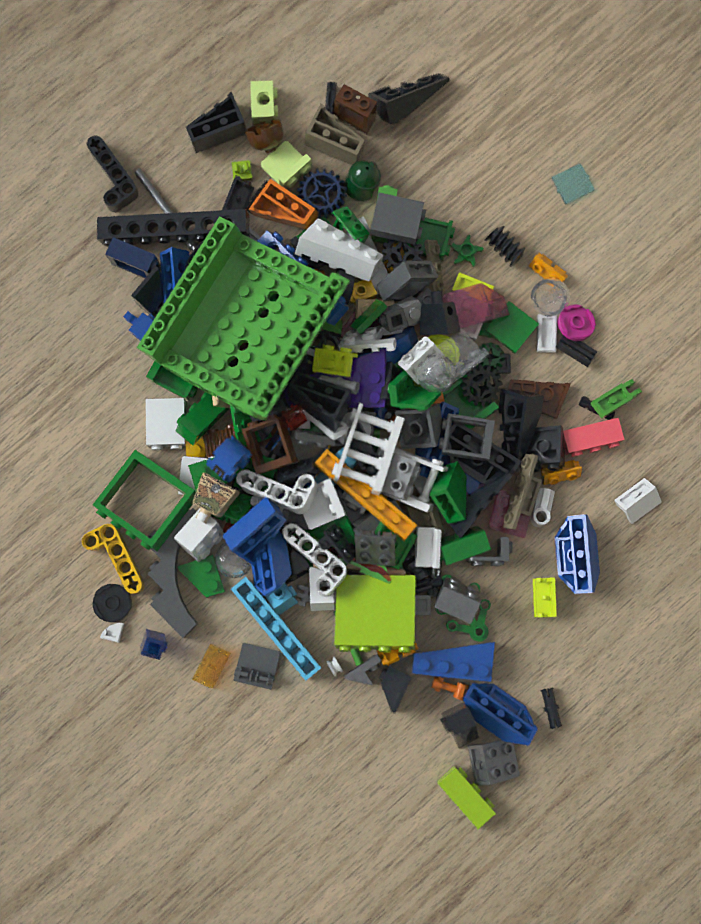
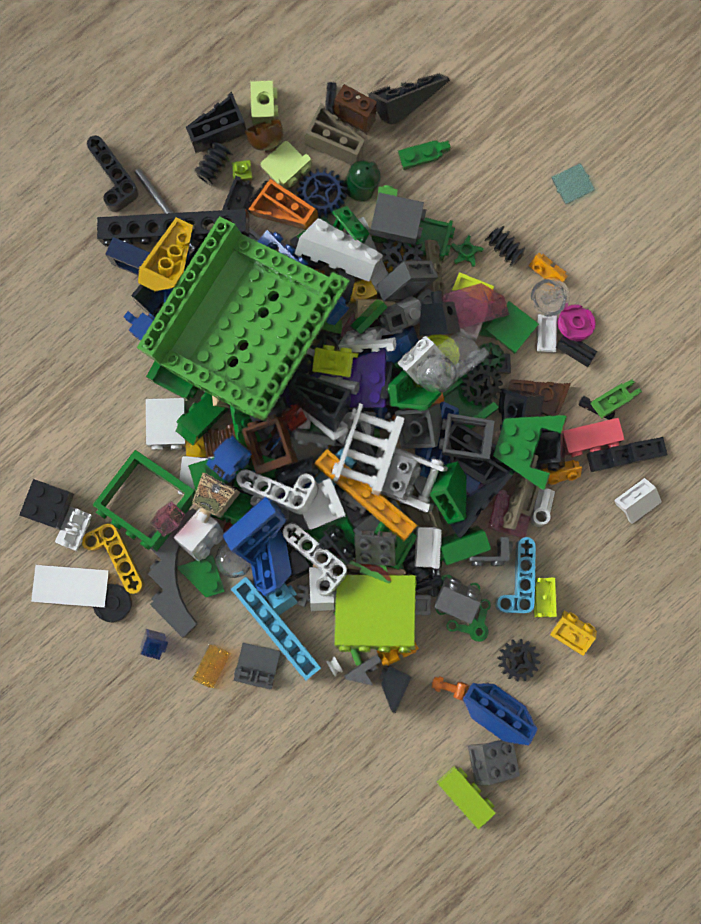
white tile [100,623,125,643] -> none
blue wedge [411,642,495,682] -> none
black wedge [440,703,479,748] -> none
black pin [541,687,562,729] -> none
blue wedge [555,514,600,594] -> none
none -> black brick [19,479,74,530]
none -> white sticker [31,565,108,607]
none -> white hinge [55,507,92,551]
none -> yellow wedge [138,217,193,291]
none -> clear pink panel [151,501,184,537]
none -> black piece [195,142,233,186]
none -> green hinge [398,140,451,170]
none -> green wing [493,415,567,490]
none -> medium azure beam [495,537,536,613]
none -> black gear [497,639,541,682]
none -> yellow bracket [550,610,597,656]
none -> black slope [586,437,668,472]

